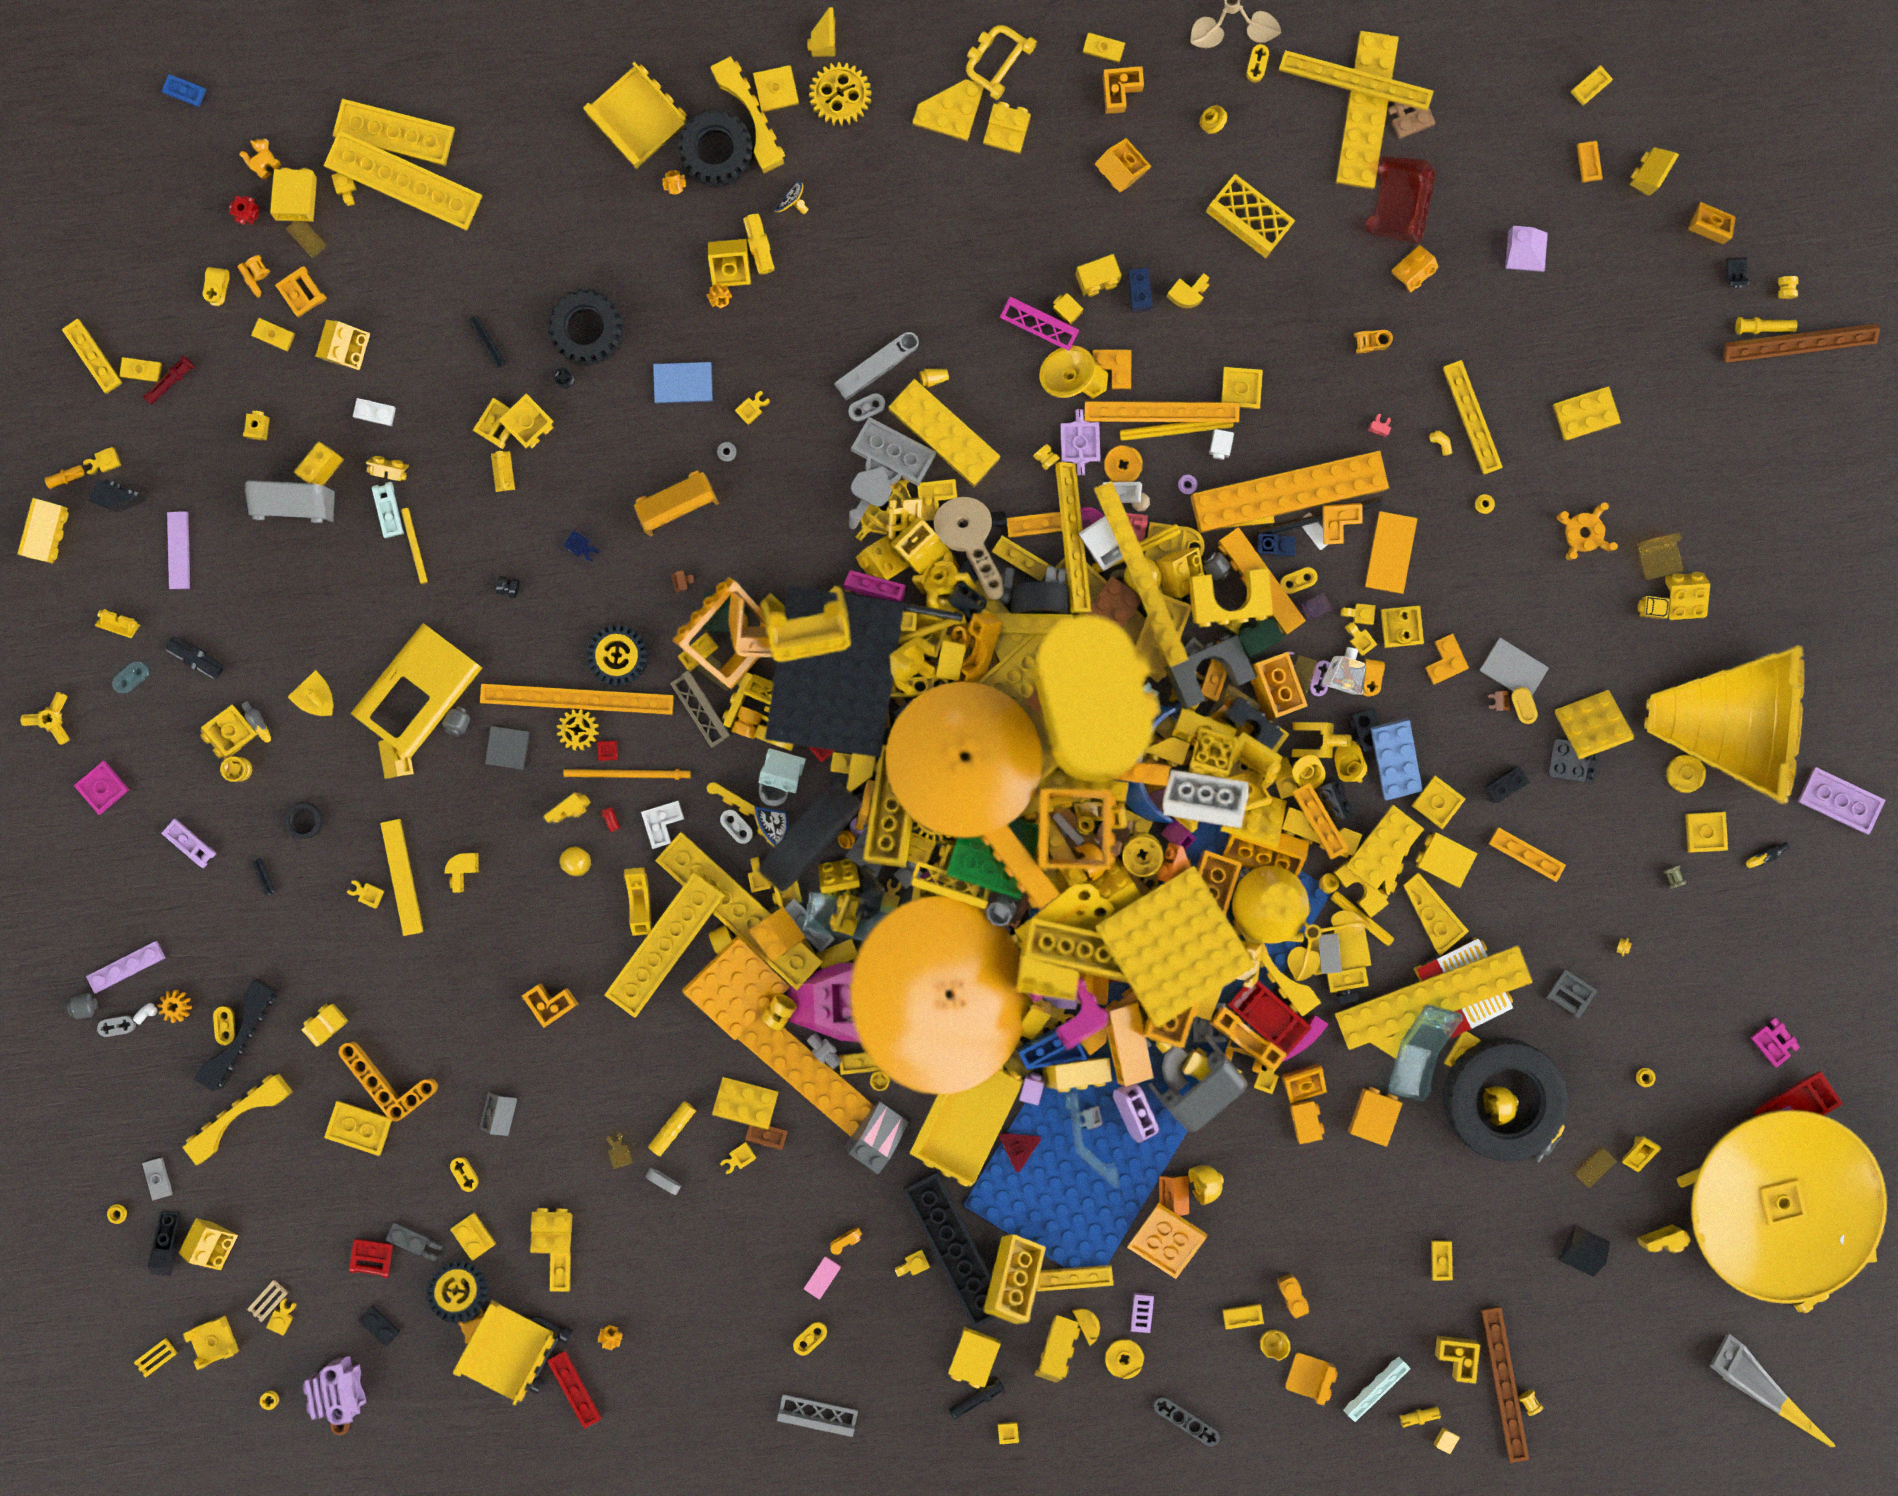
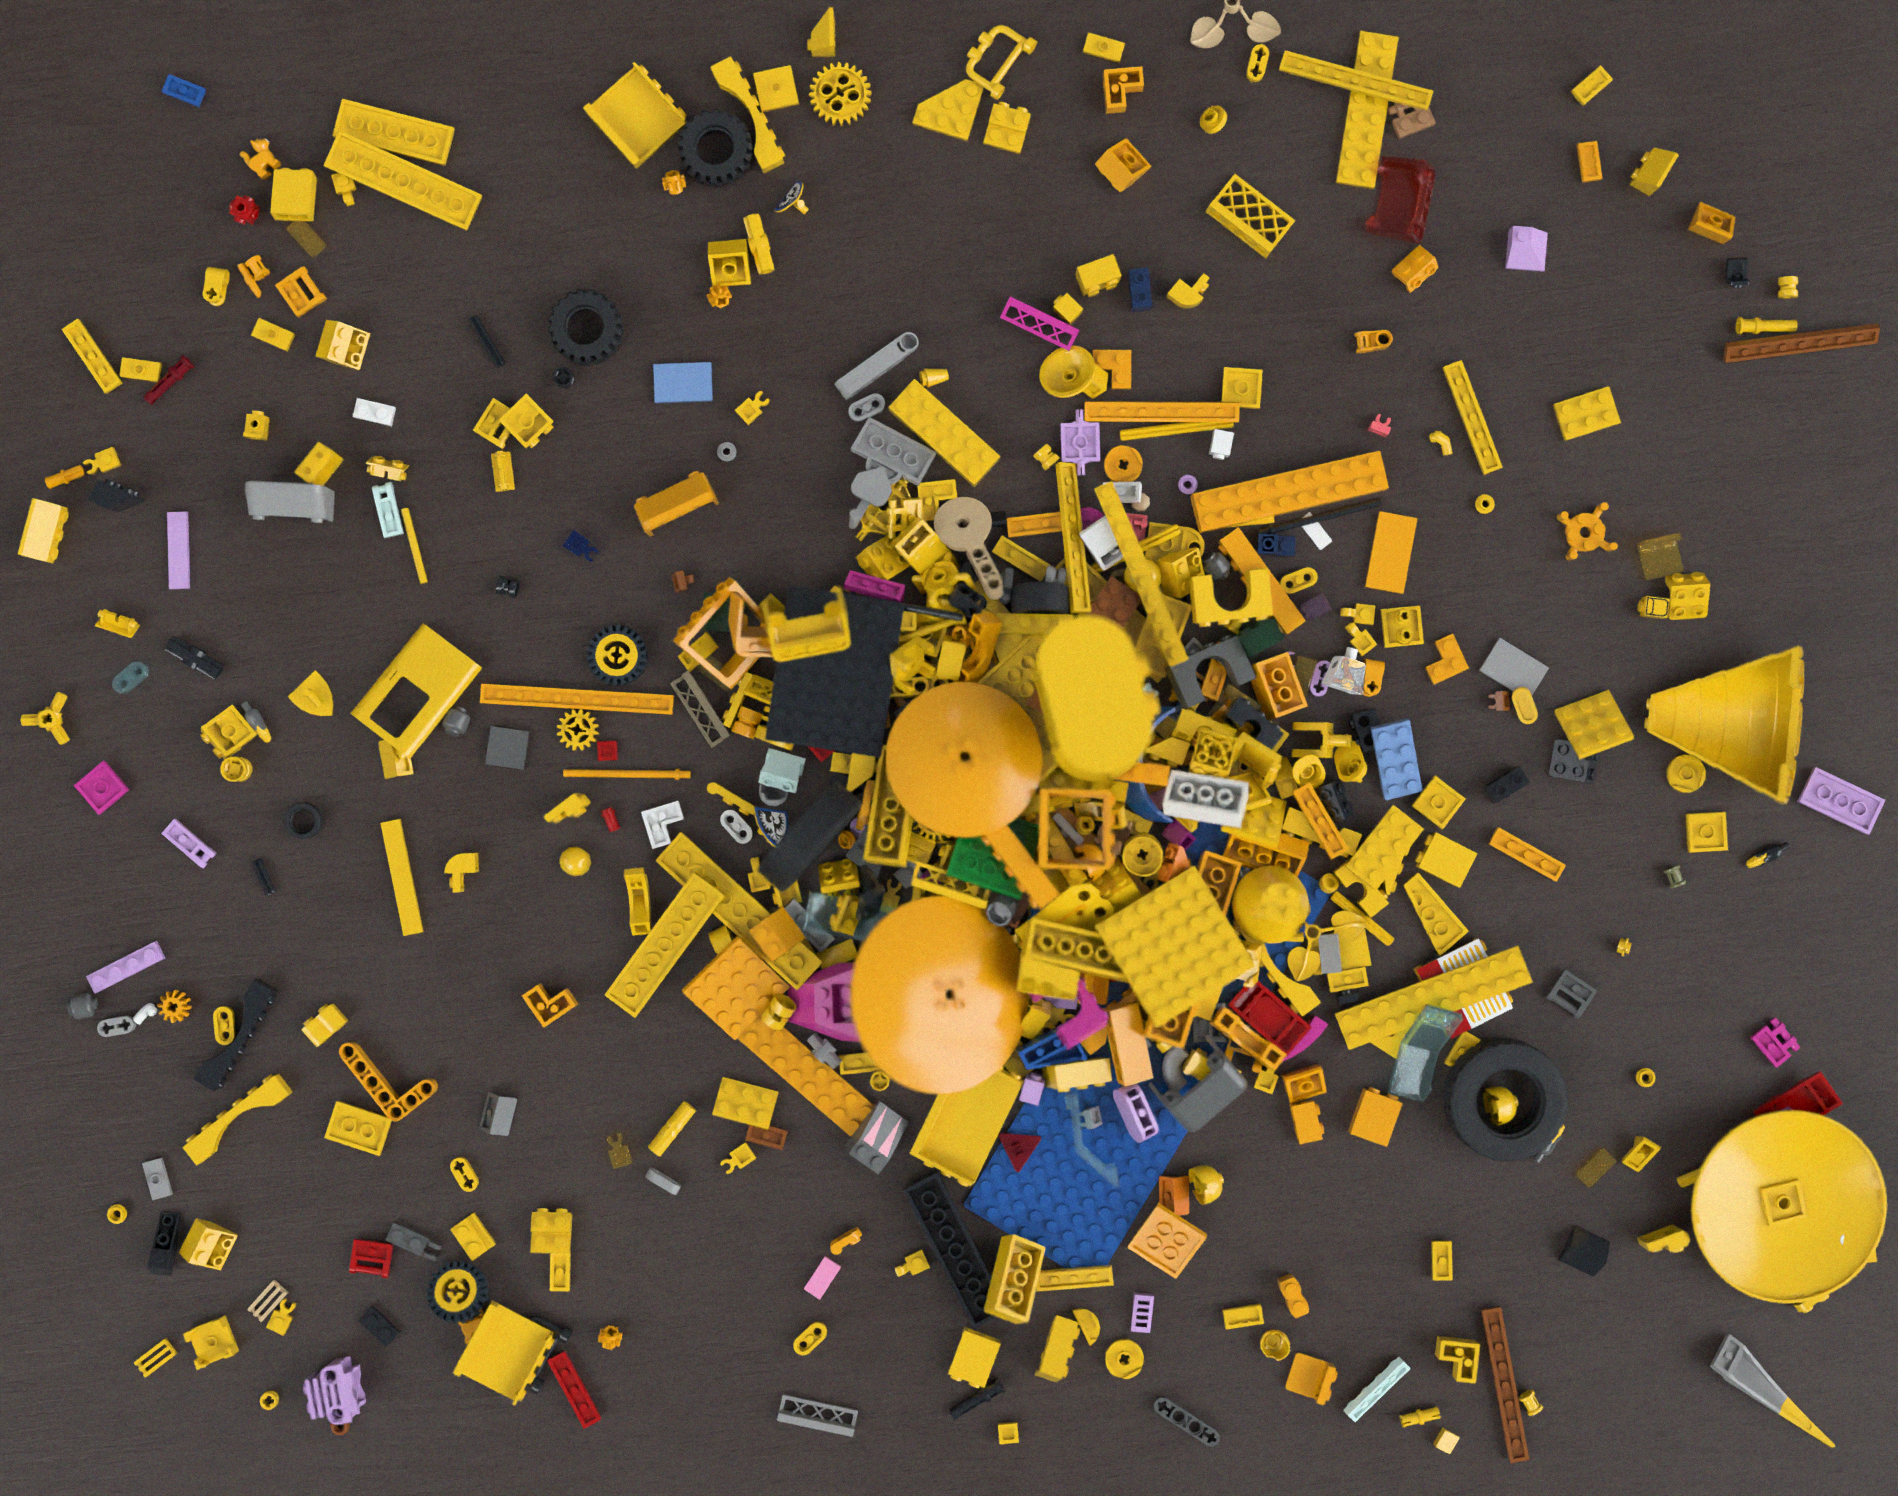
yellow plate [347,881,385,909] -> none
light orange plate [1323,503,1362,545] -> none

